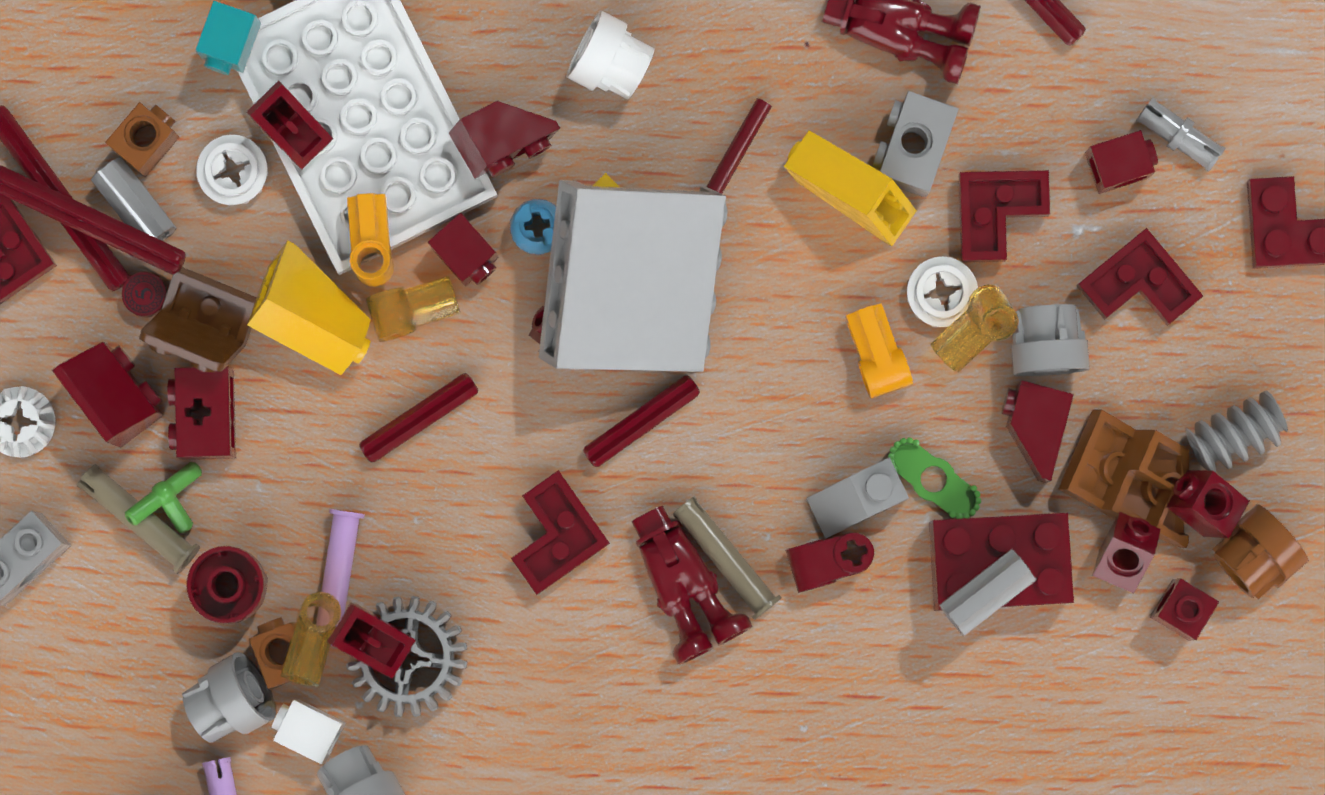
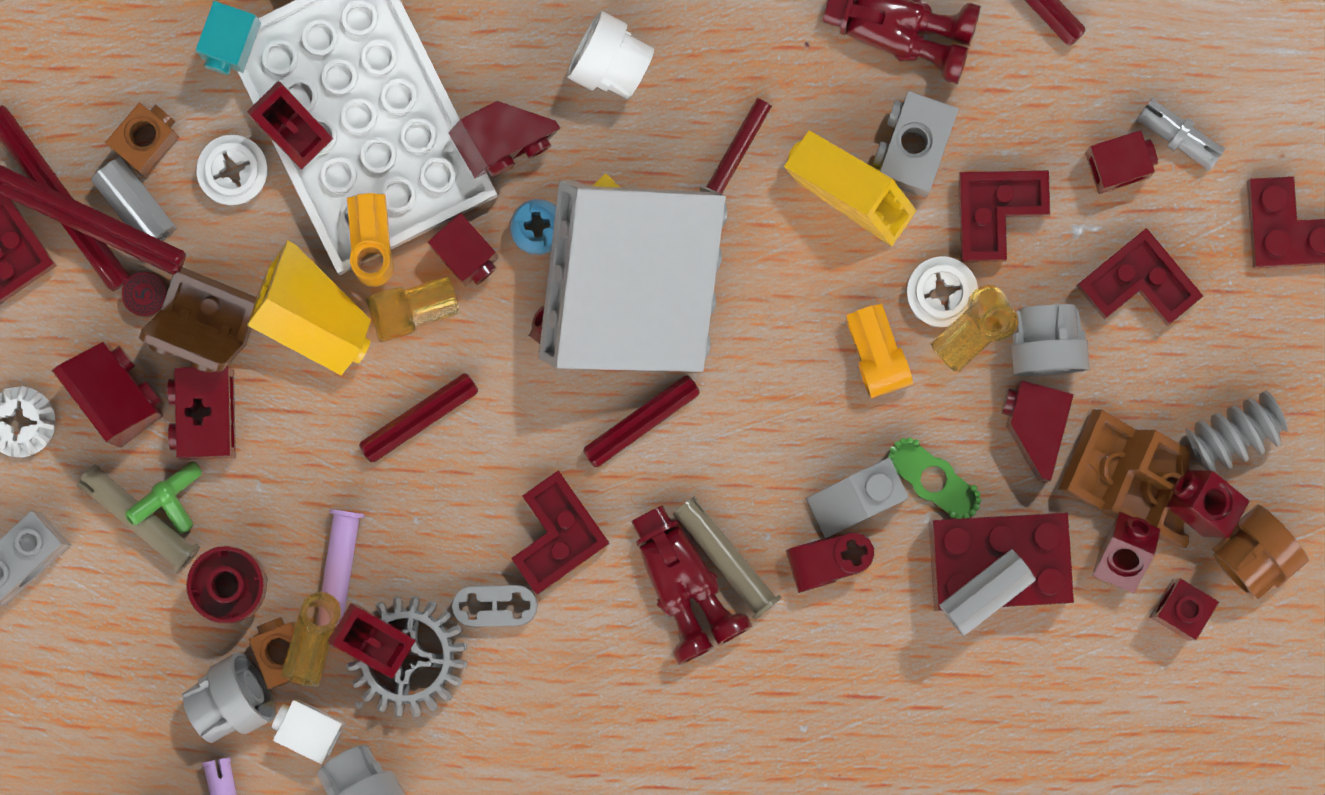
none -> light grey beam [452,585,538,627]

